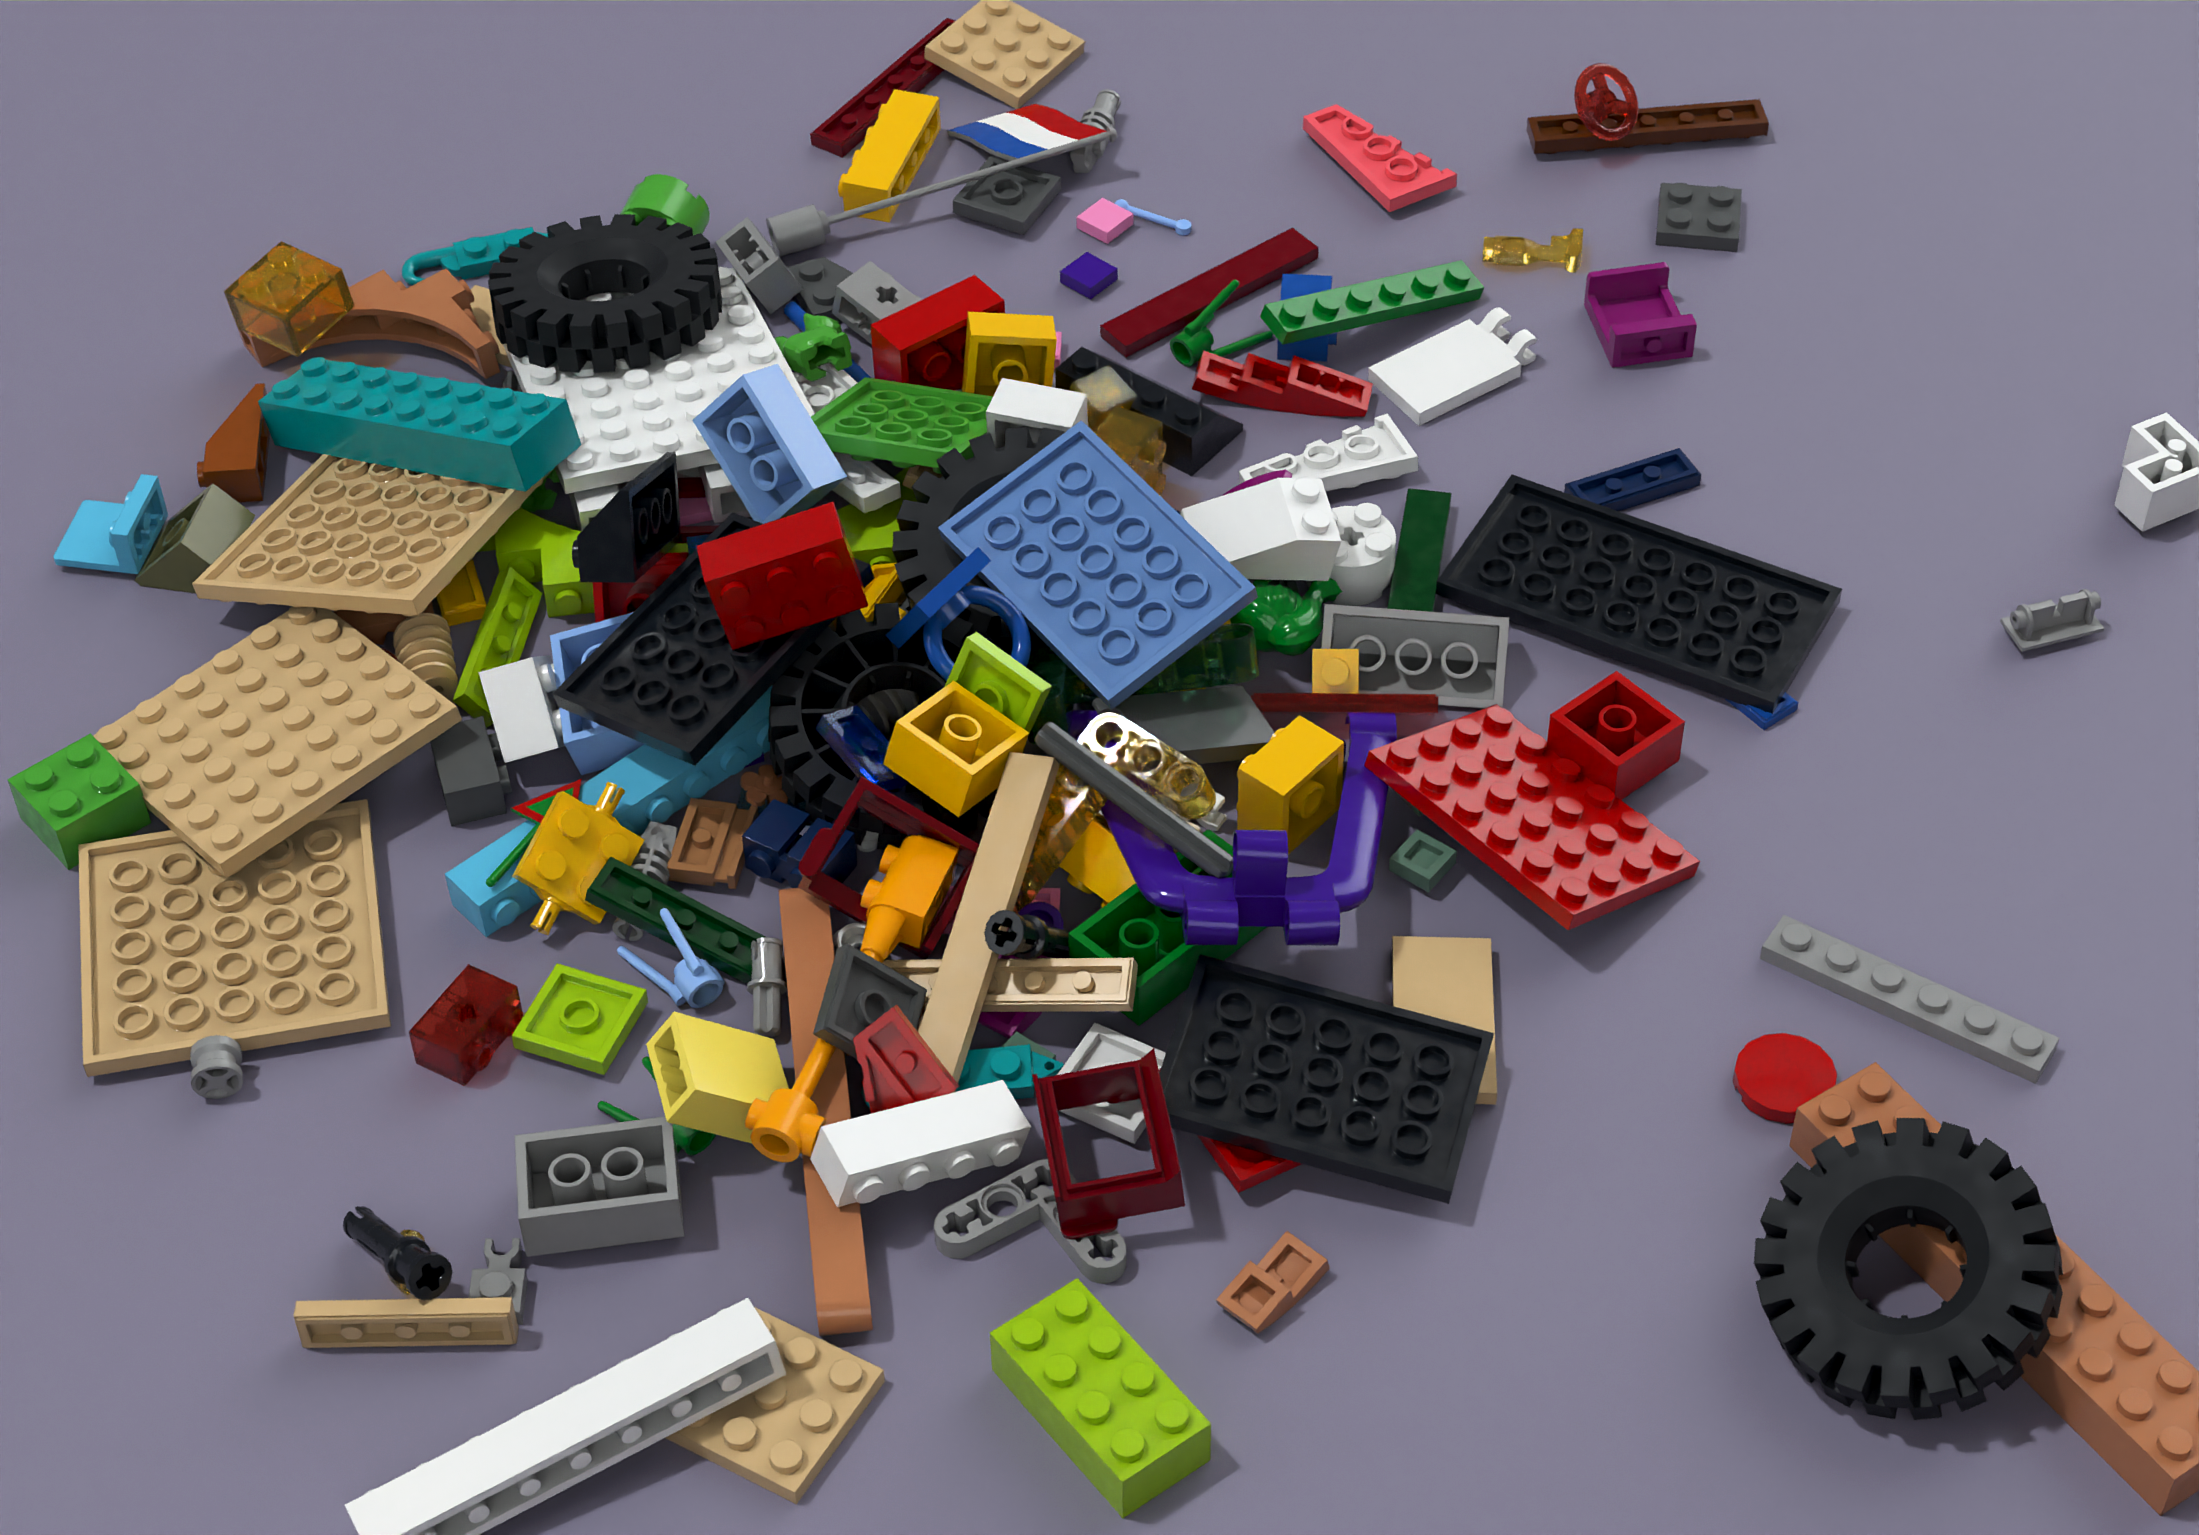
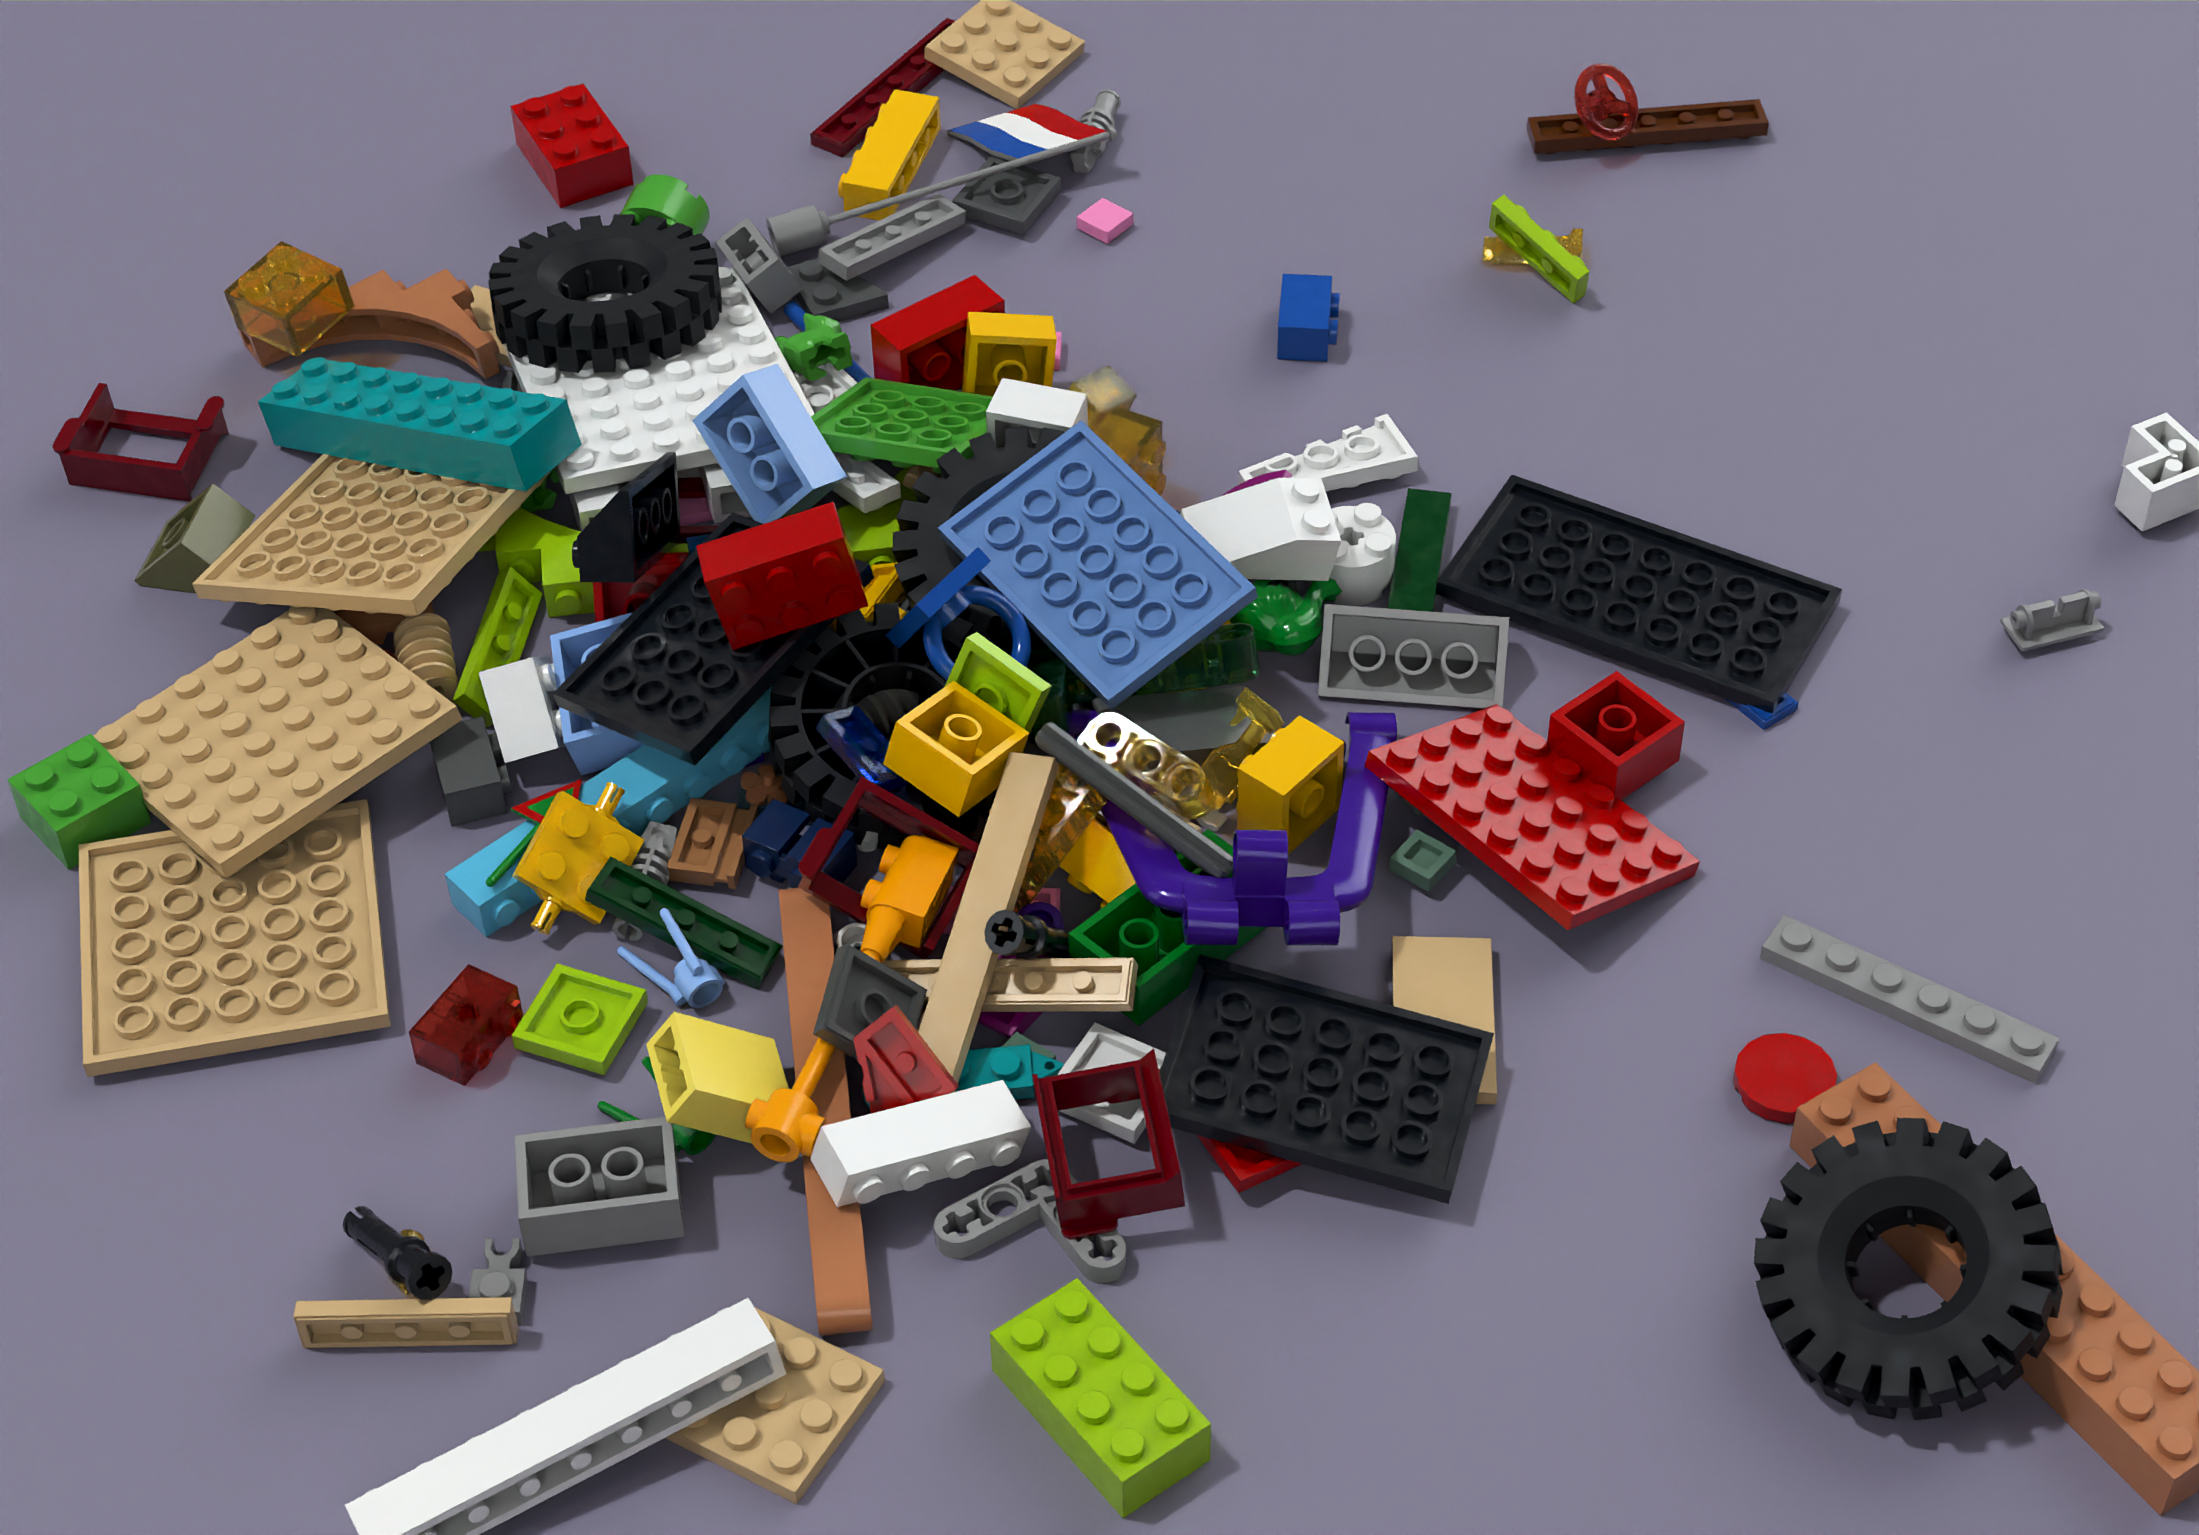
medium azure bracket [53,474,168,574] -> none
light grey wheel [190,1035,243,1099] -> none
dark orange slope [197,383,270,503] -> none
teal plate [402,227,548,285] -> none
yellow tile [436,559,487,626] -> none
light grey axle [747,937,787,1038] -> none
light grey brick [832,261,923,344] -> none
black slope [1055,347,1243,476] -> none
dark purple tile [1060,252,1118,299] -> none
dark red tile [1100,227,1319,357] -> none
light blue hinge [1114,199,1192,236] -> none
green plant [1170,279,1273,367] -> none
red slope [1192,351,1373,417] -> none
nougat slope [1216,1231,1330,1334] -> none
clear red tile [1251,693,1438,715] -> none
green plate [1260,260,1485,345] -> none
coral wing [1303,104,1457,213] -> none
yellow plate [1312,649,1359,695] -> none
white tile [1368,307,1537,426] -> none
dark blue tile [1564,448,1701,511] -> none
magenta panel [1584,262,1697,368] -> none
dark grey plate [1655,183,1742,252] -> none
none -> dark red piece [52,383,229,501]
none -> red brick [510,83,634,208]
none -> light grey plate [818,193,966,281]
none -> clear yellow piece [1191,687,1285,811]
none -> lime plate [1489,195,1590,304]

